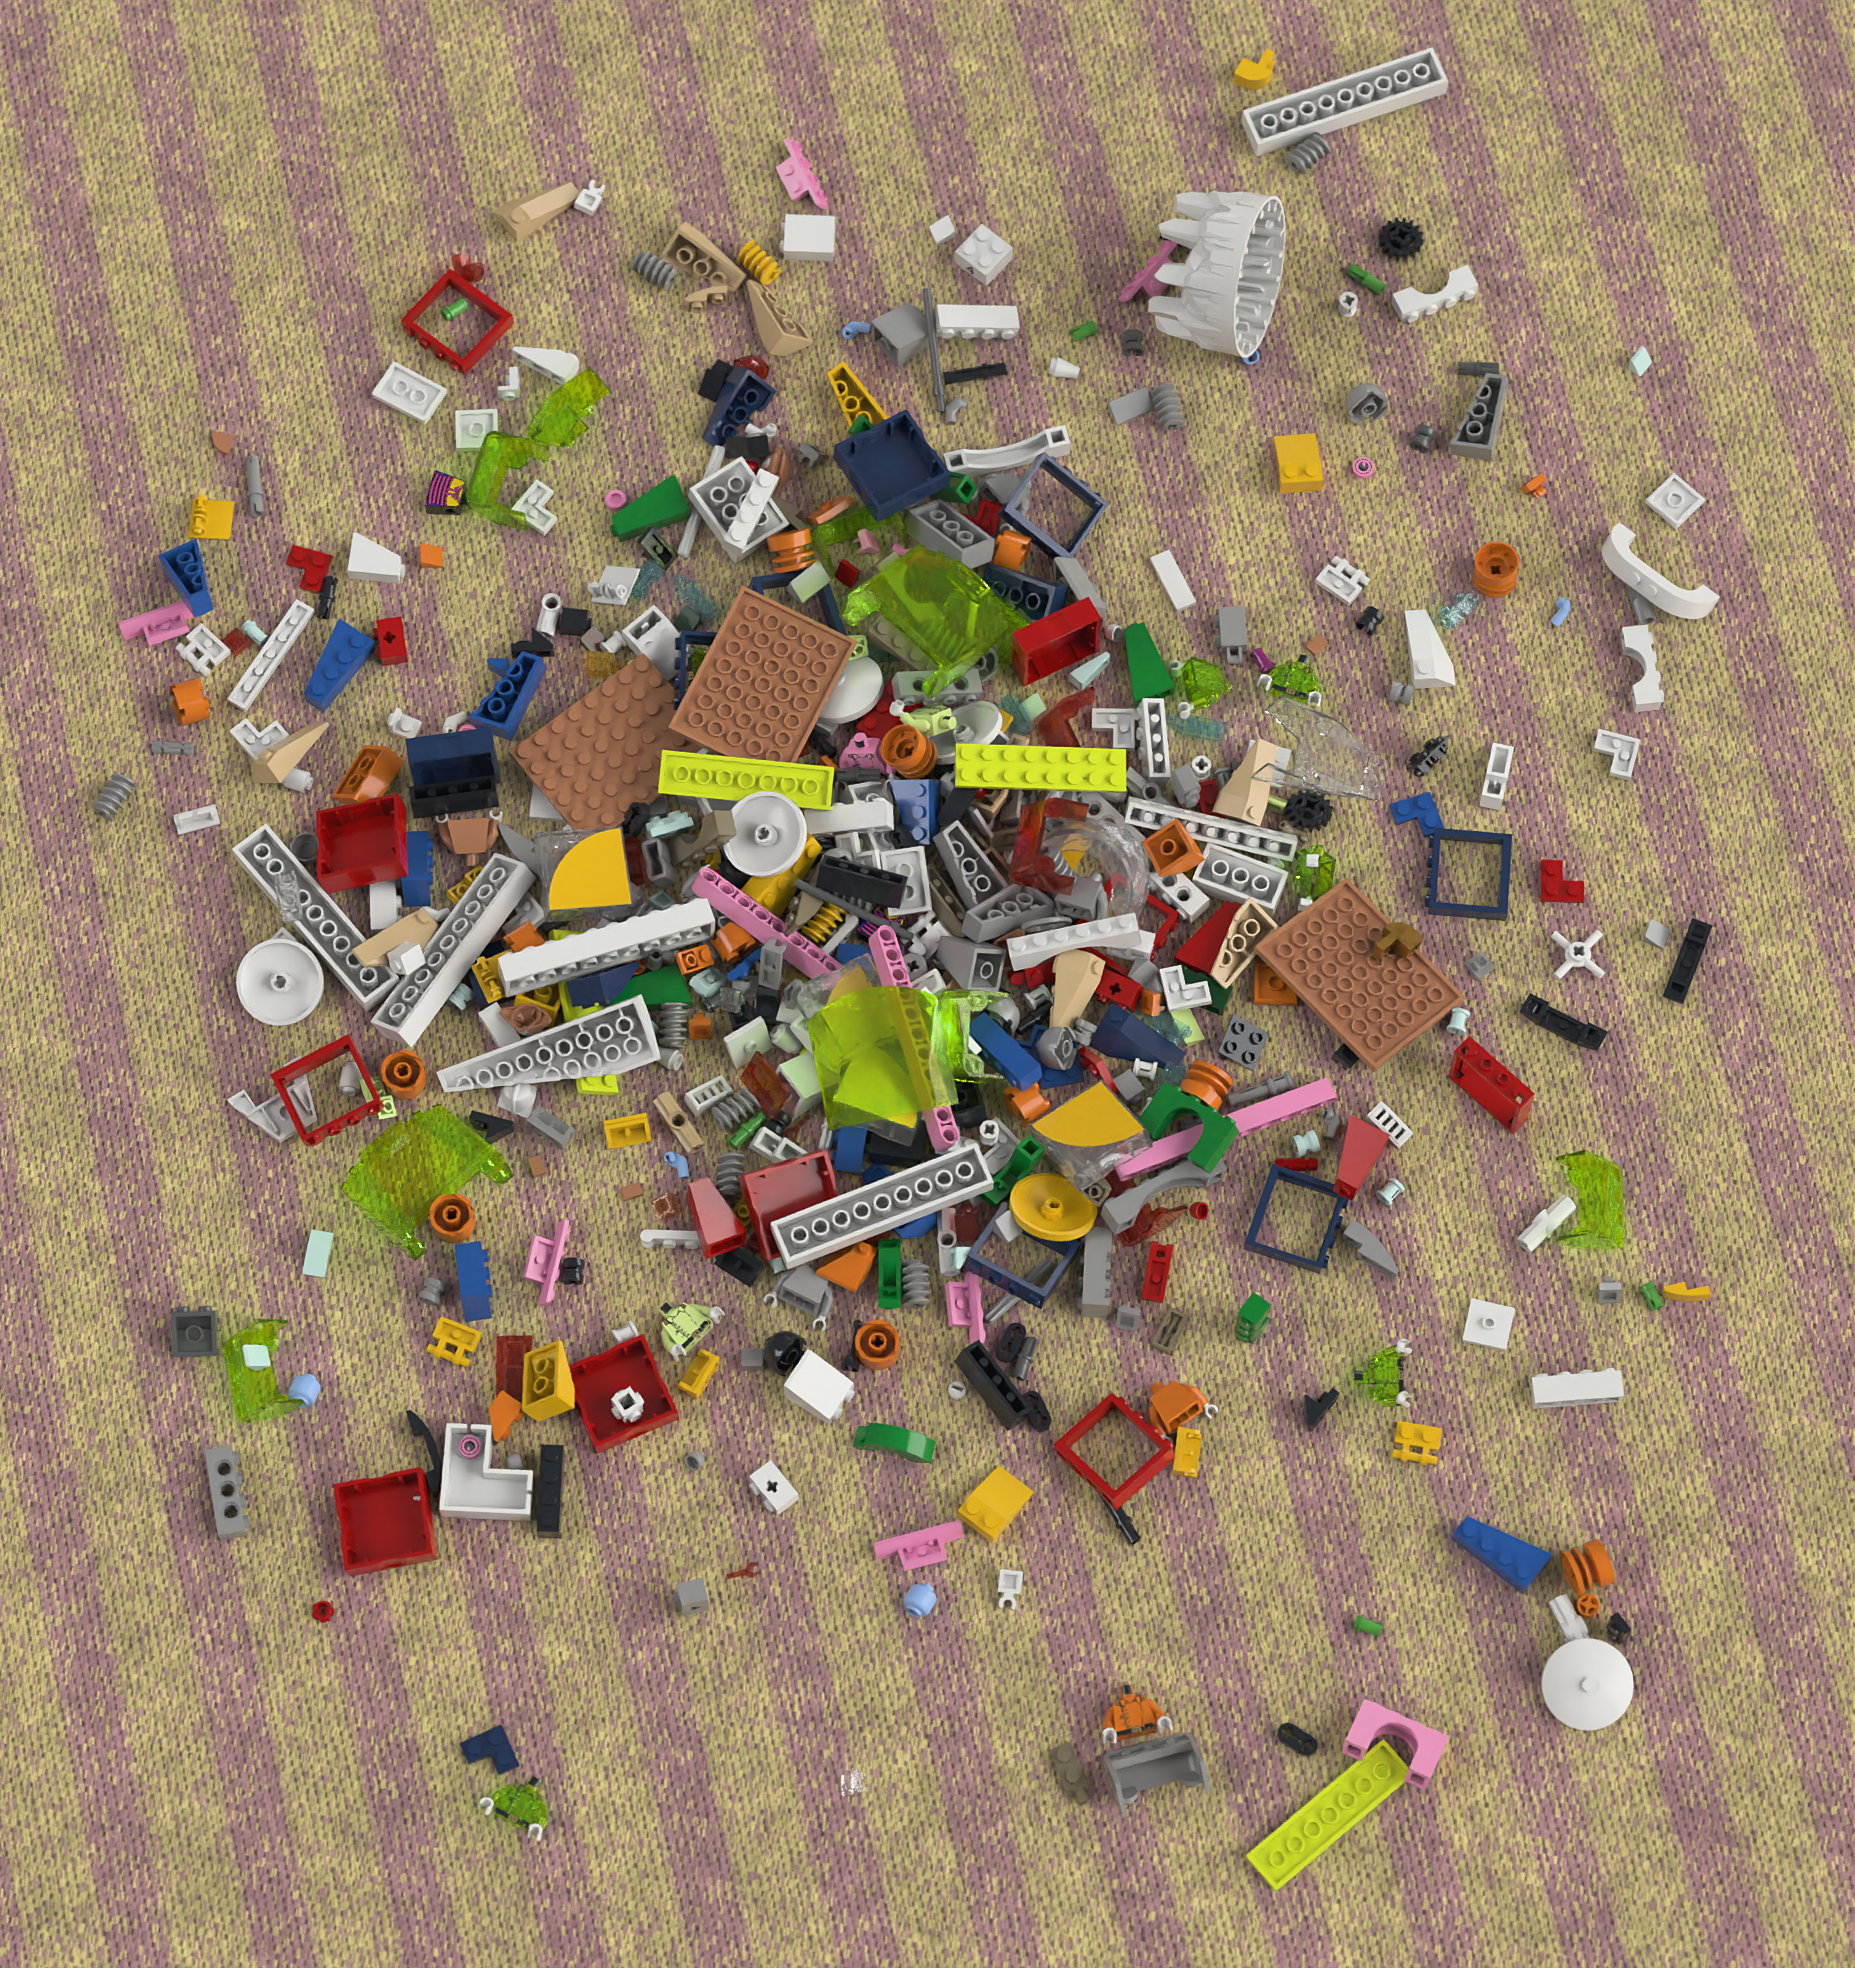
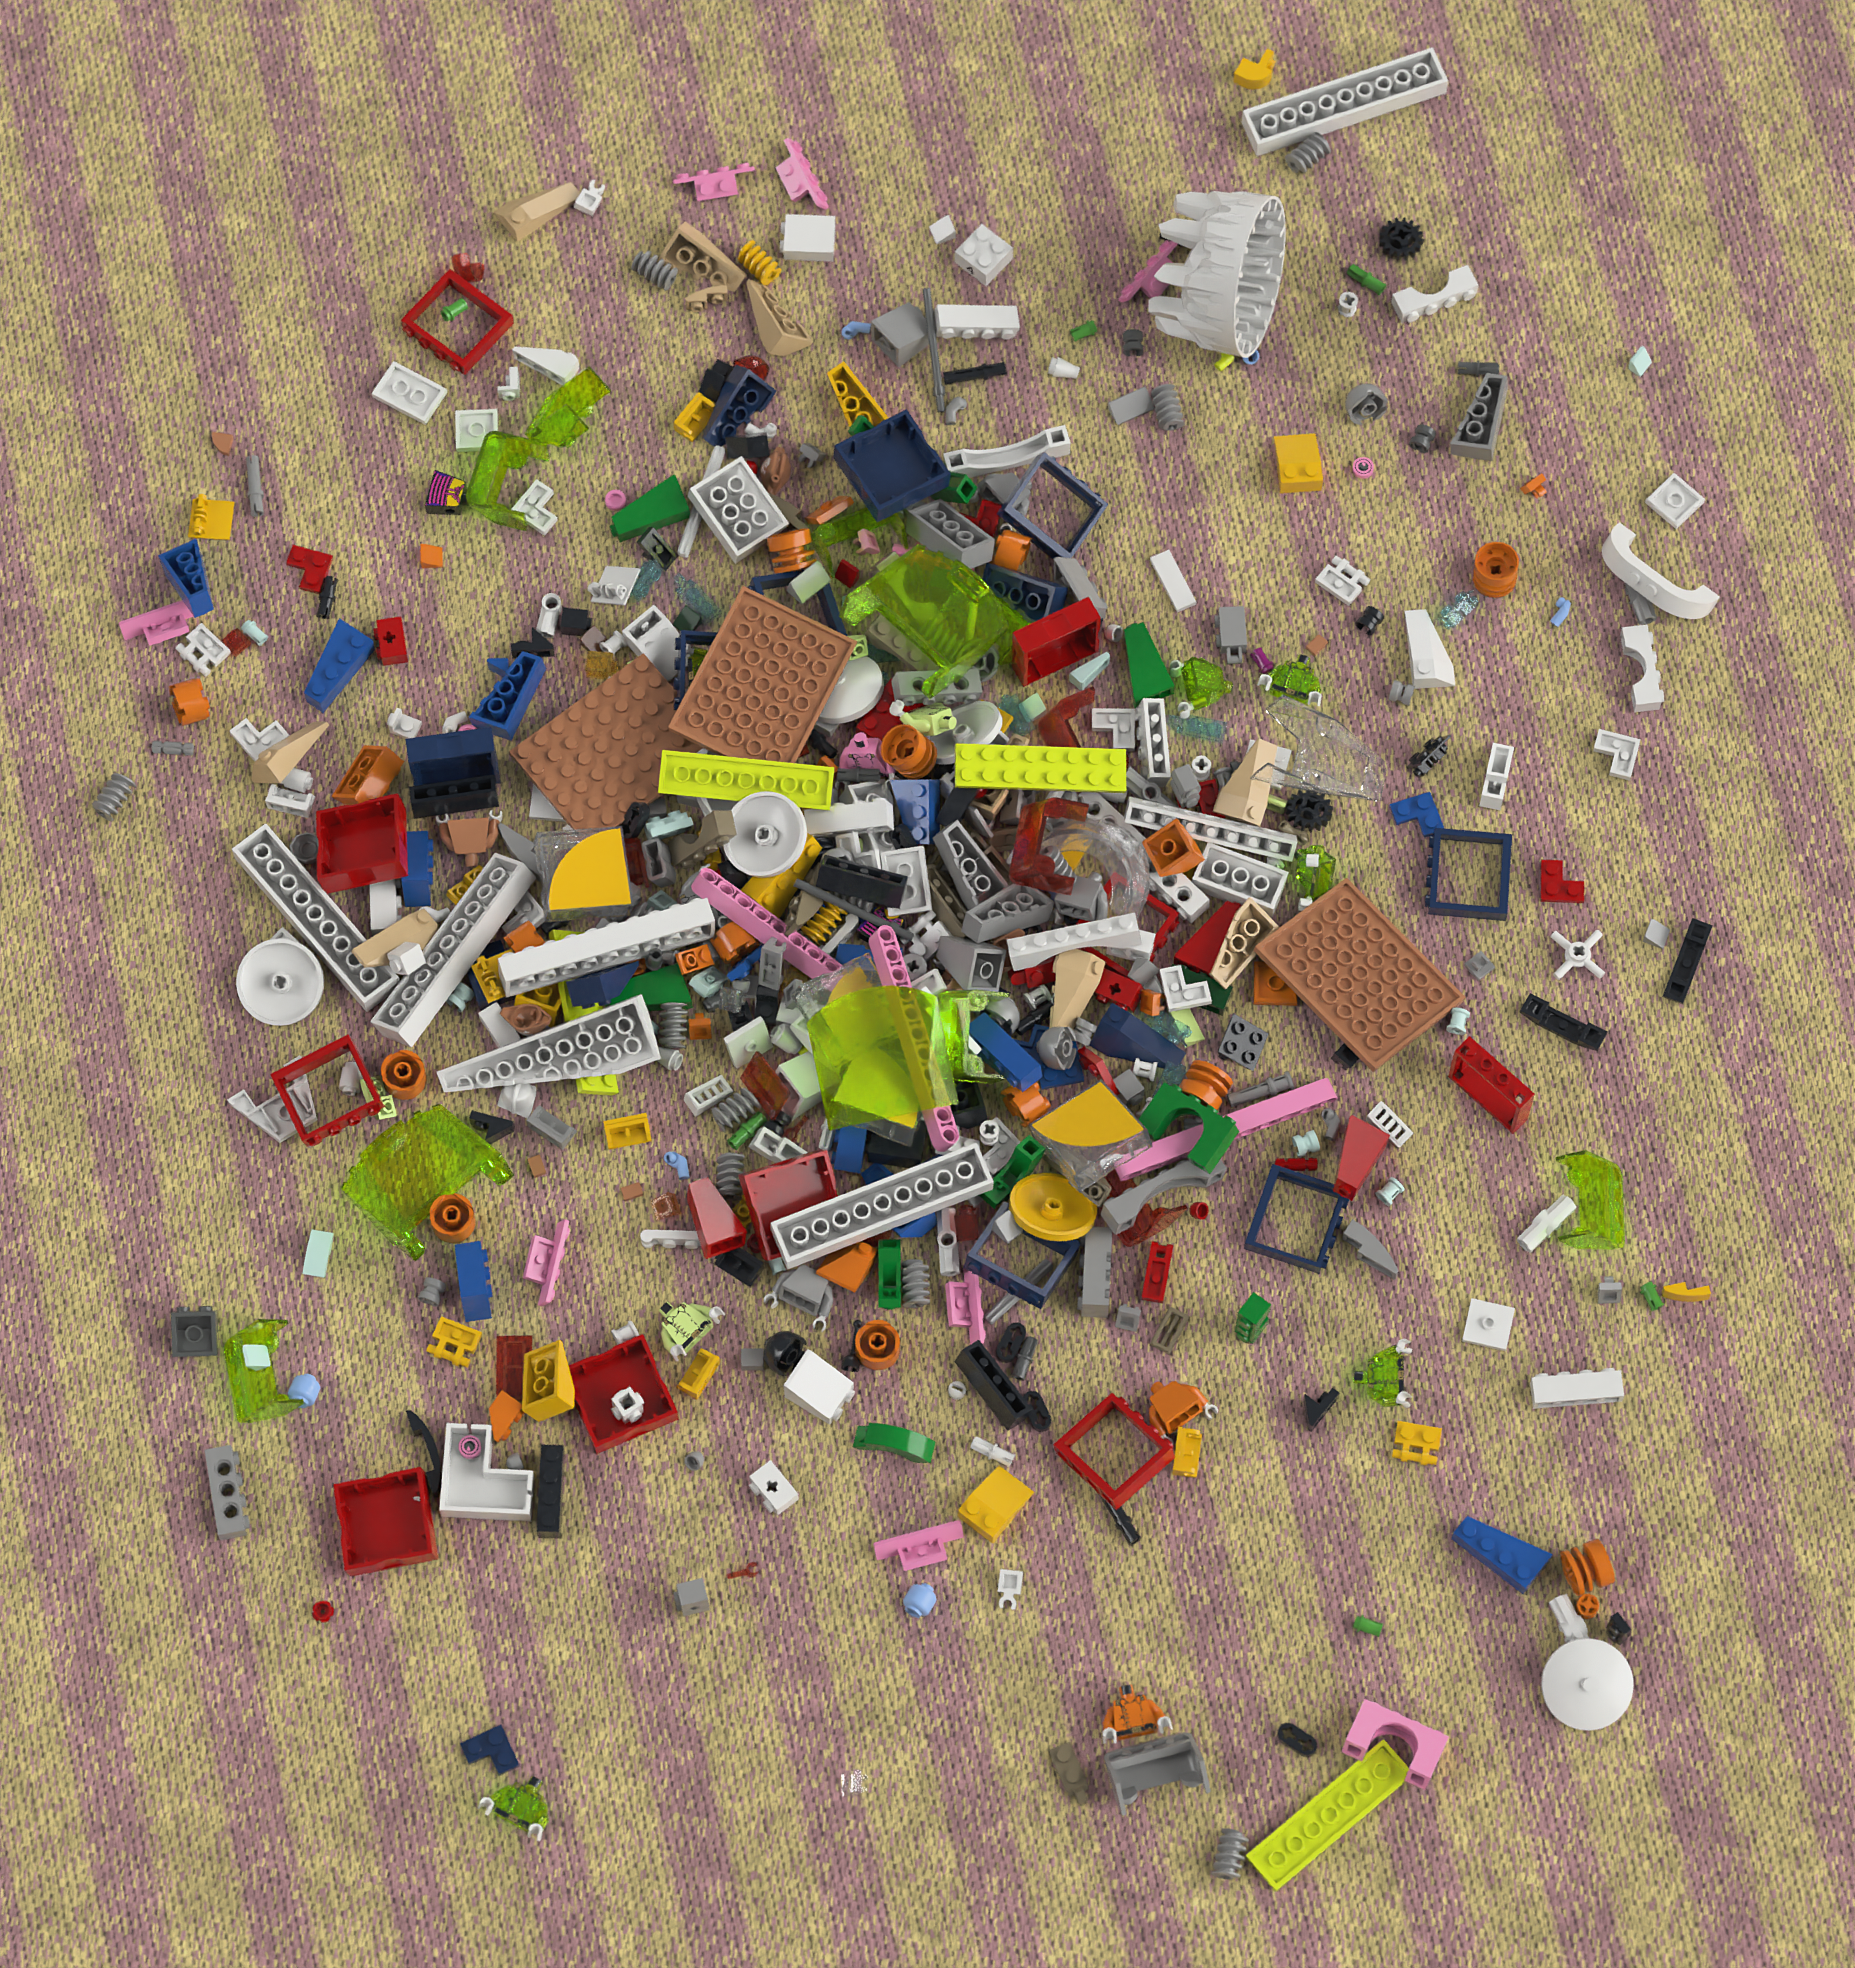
white hinge [173,804,220,835] -> none
white plate [227,599,315,712] -> none
clear brick [274,871,303,923] -> none
white slope [347,533,405,583] -> none
black wheel [561,1257,585,1285] -> none
tan piece [653,1091,704,1155] -> none
white brick [721,468,779,557] -> none
light aqua slope [950,1247,971,1273] -> none
light grey piece [1021,917,1072,933] -> none
pearl gold brick [1372,922,1424,961] -> none
none -> white hinge [265,784,315,818]
none -> bright pink bracket [672,163,755,201]
none -> yellow hinge [673,392,715,443]
none -> white axle [971,1437,1015,1468]
none -> light grey piece [1211,1828,1249,1880]
none -> neon yellow arm [1214,353,1235,372]

